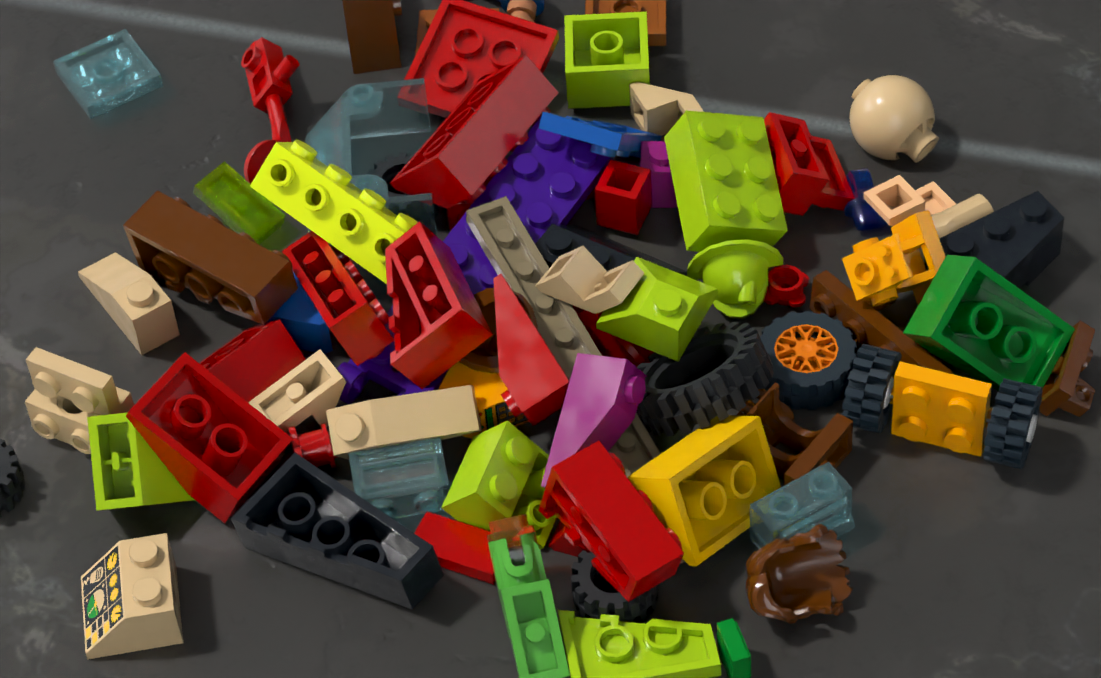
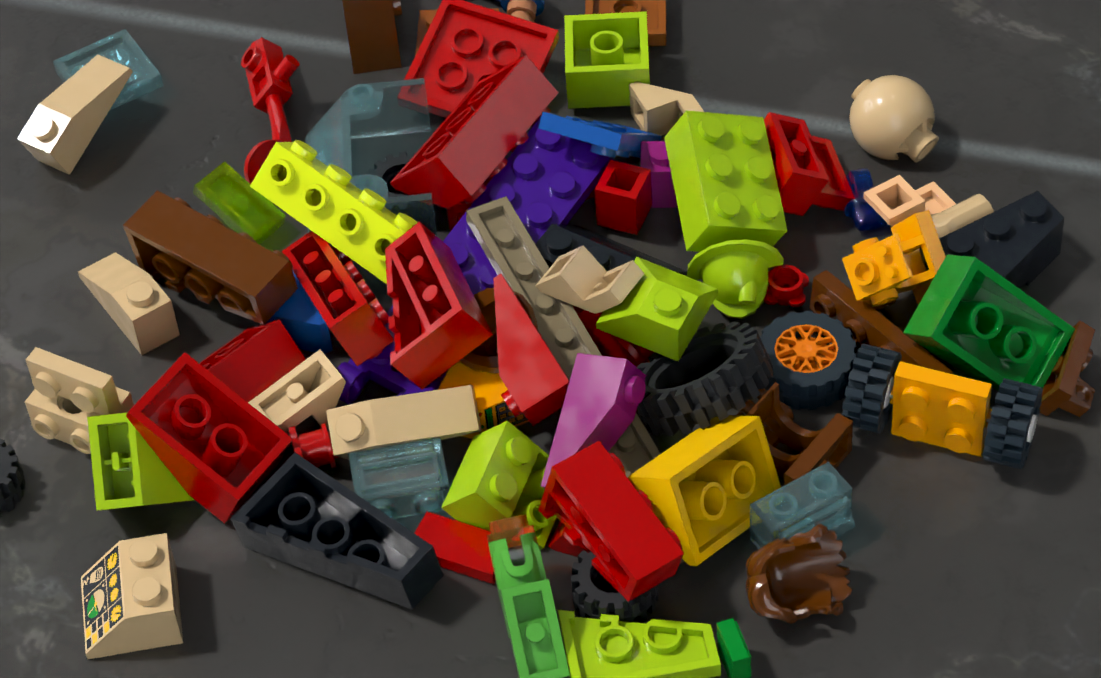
none -> tan slope [17,54,133,175]

